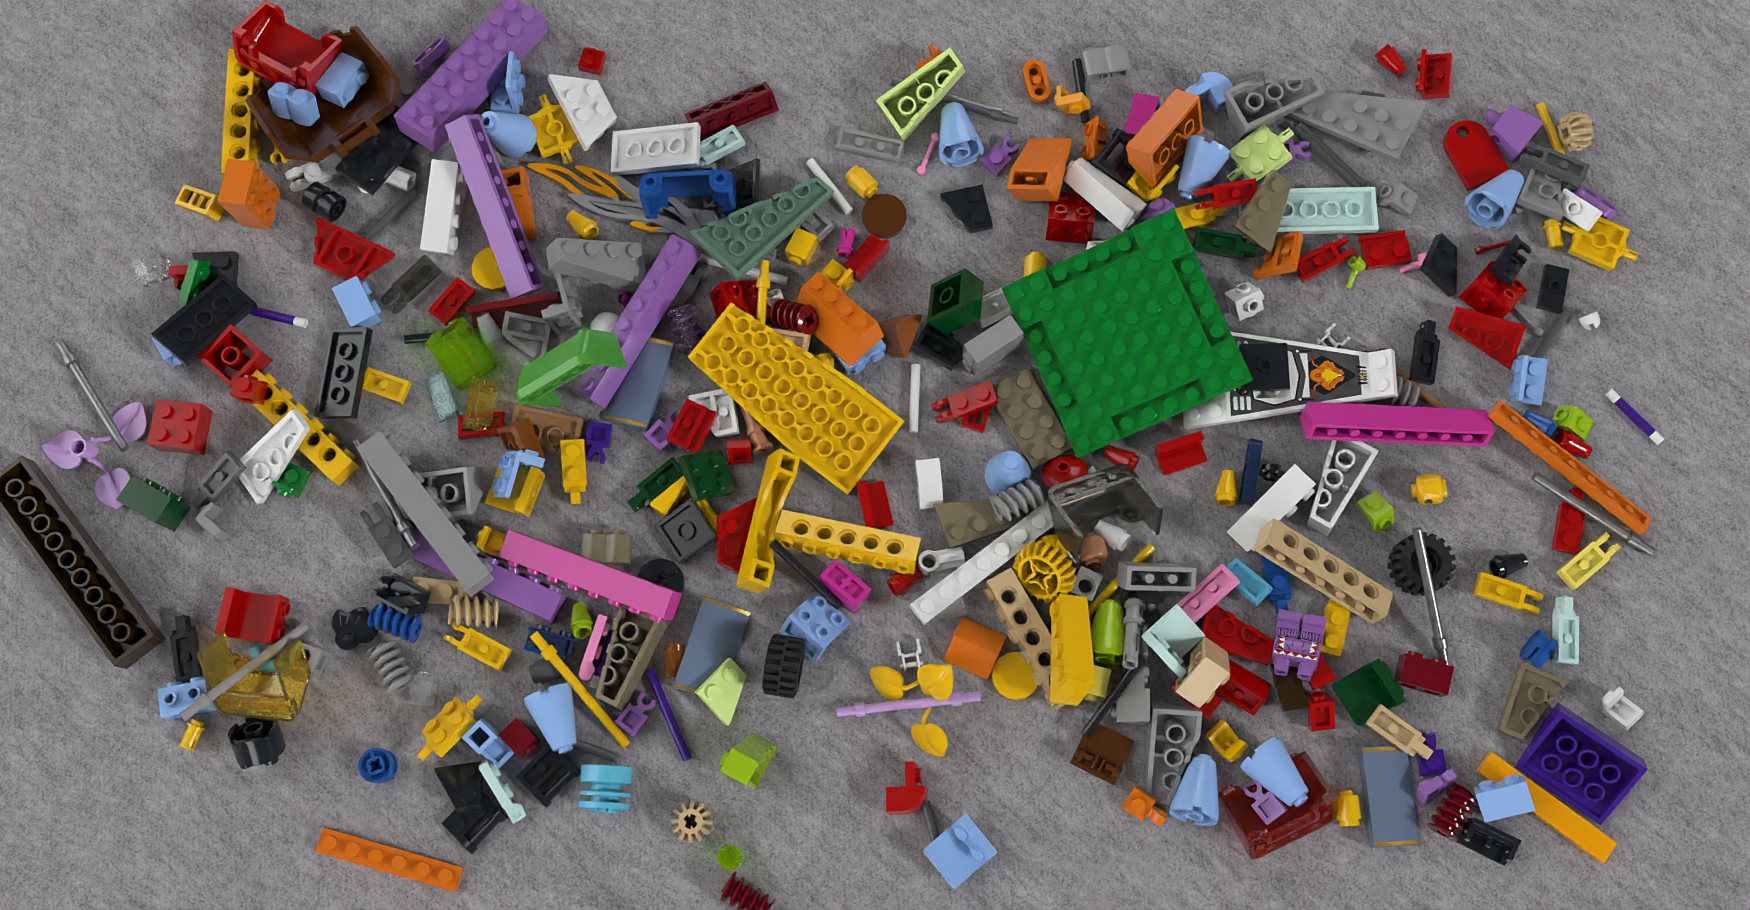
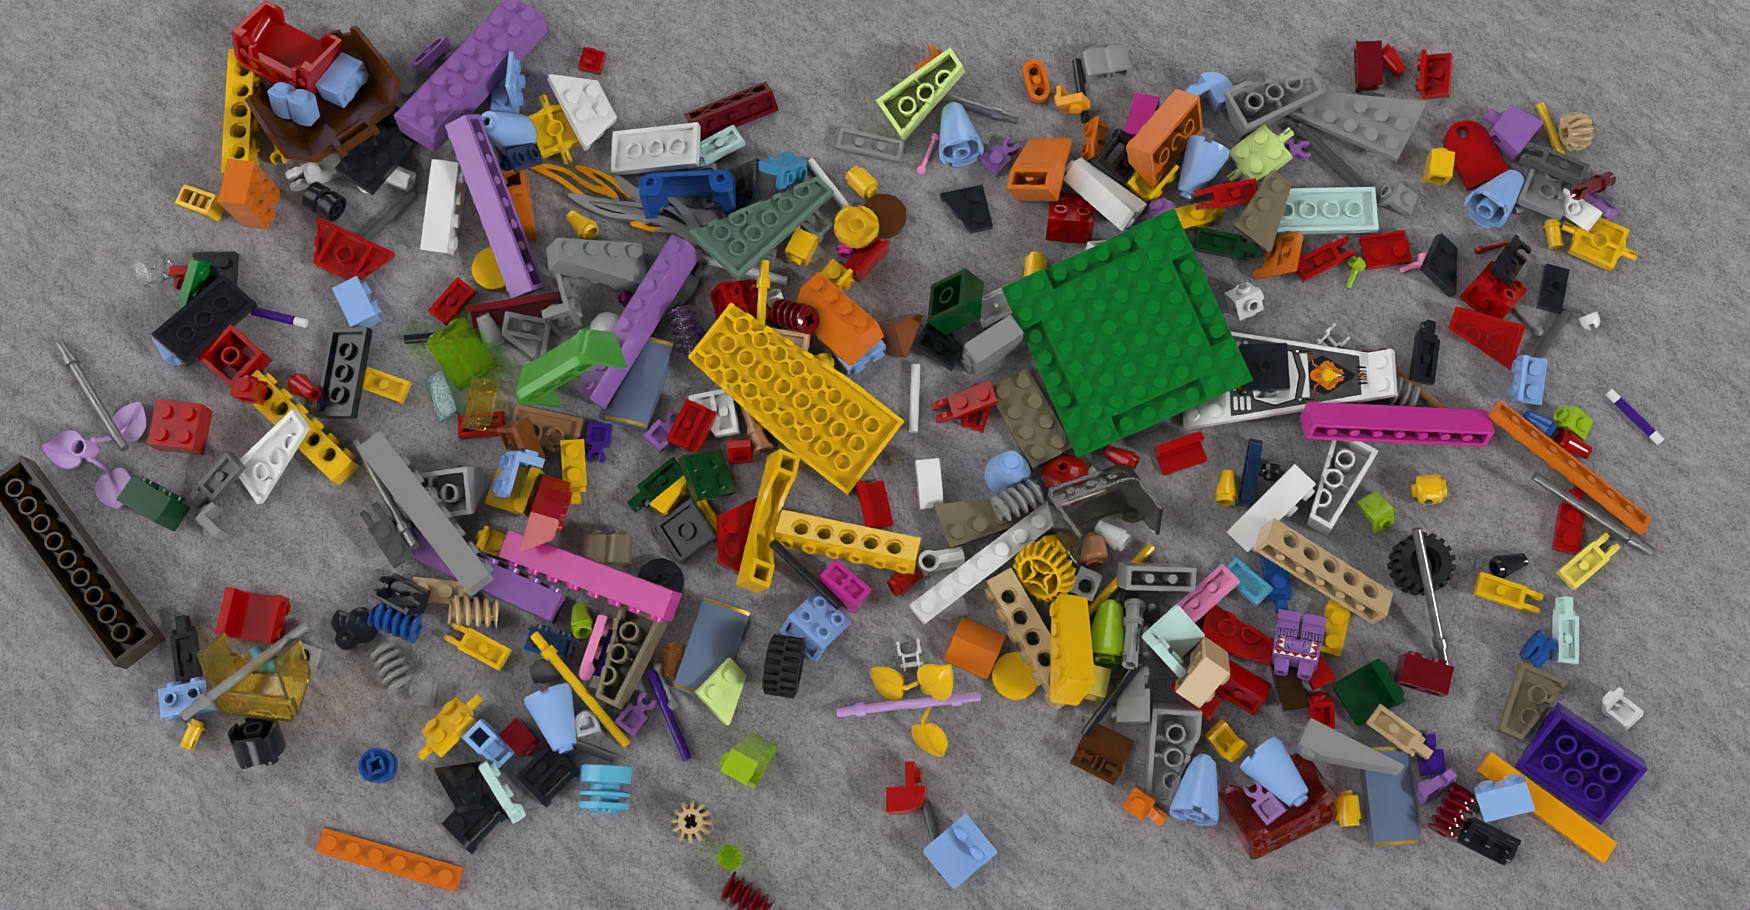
green bracket [271,463,311,498] -> none
clear smoke hinge [381,255,442,314] -> none
none -> red cone [287,373,321,401]
none -> dark blue hinge [500,143,543,172]
none -> red slope [519,474,573,552]
none -> white tile [575,710,602,738]
none -> light grey hinge [653,662,678,710]
none -> dark azure bracket [758,152,807,190]
none -> yellow tile [834,205,879,249]
none -> light grey wedge [1295,718,1405,775]
none -> dark red hinge [1354,40,1384,92]
none -> yellow brick [1423,148,1455,186]
none -> dark red pin [1570,172,1616,200]

